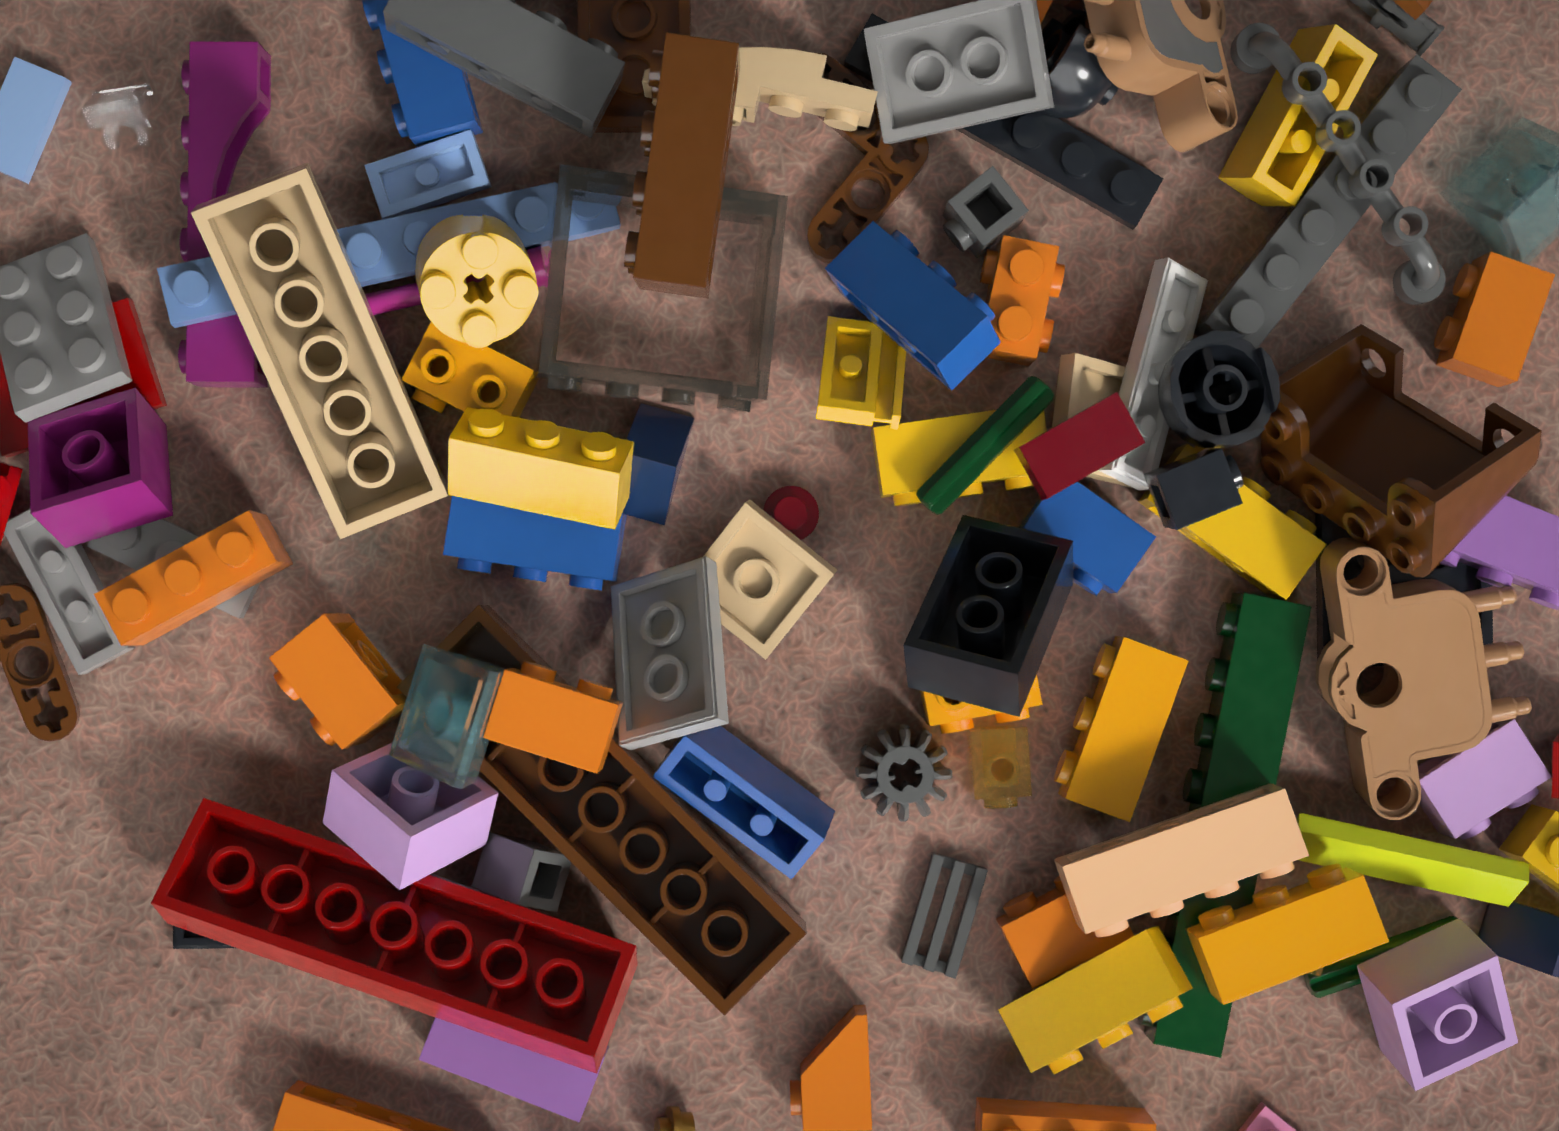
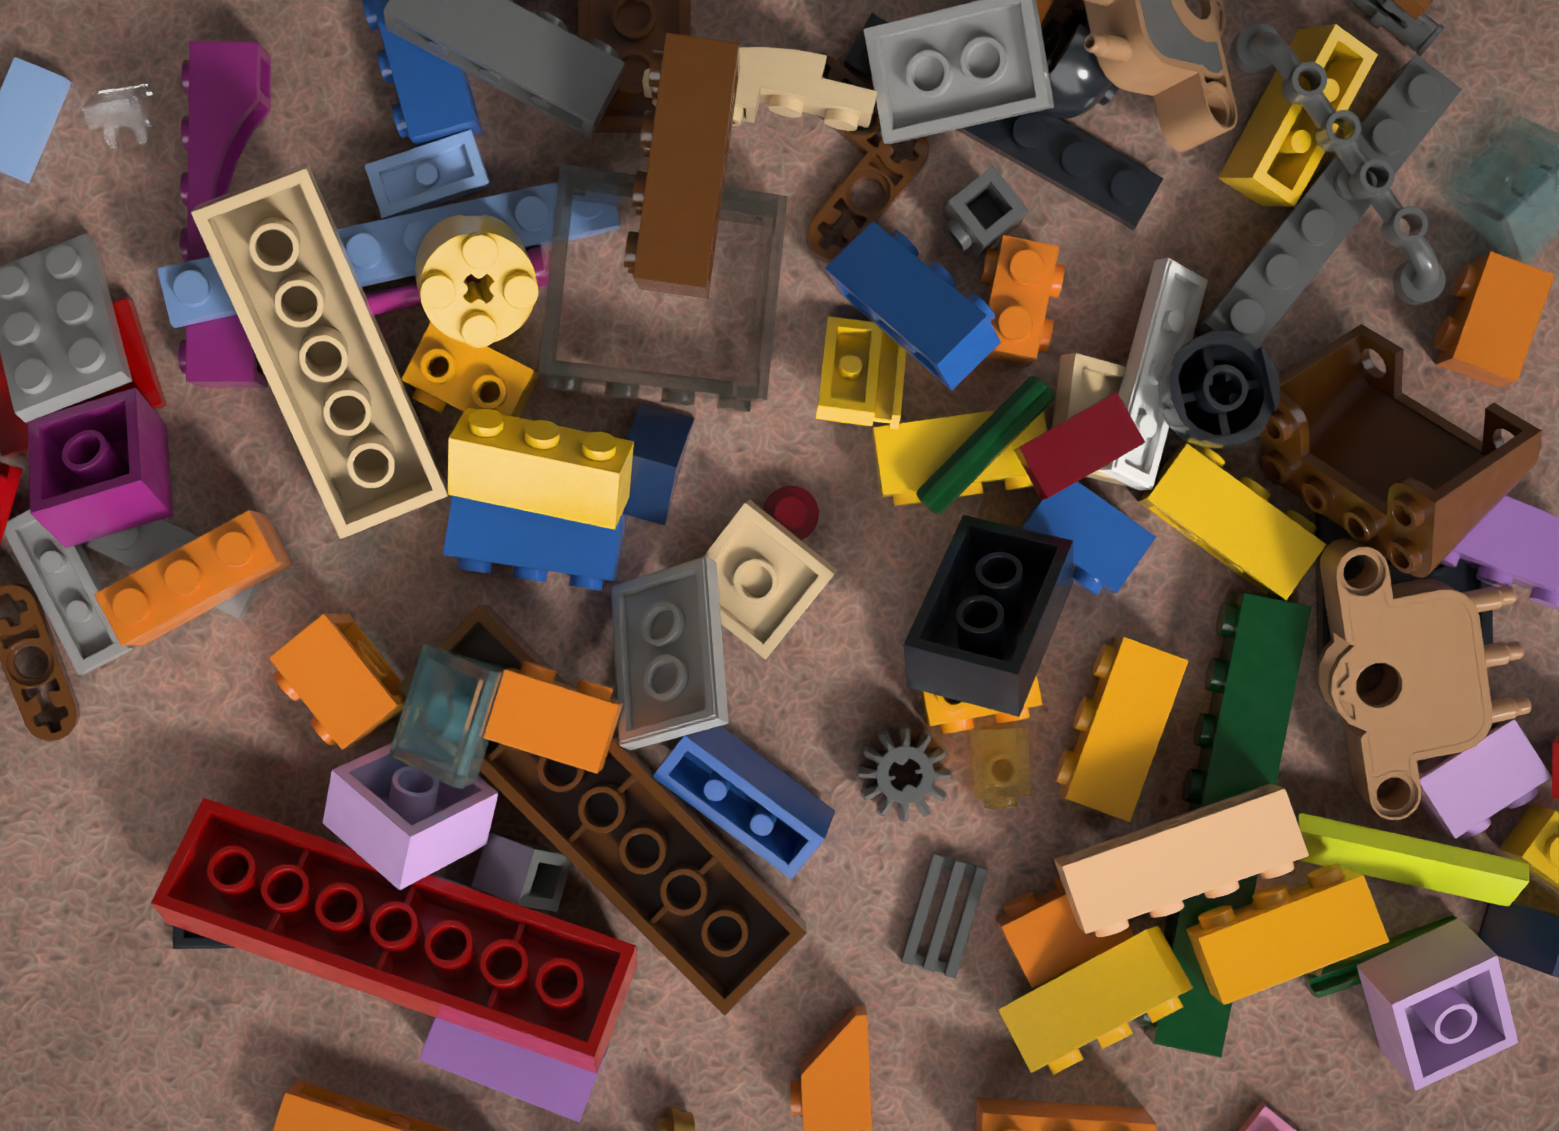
black brick [1144,448,1243,530] -> none

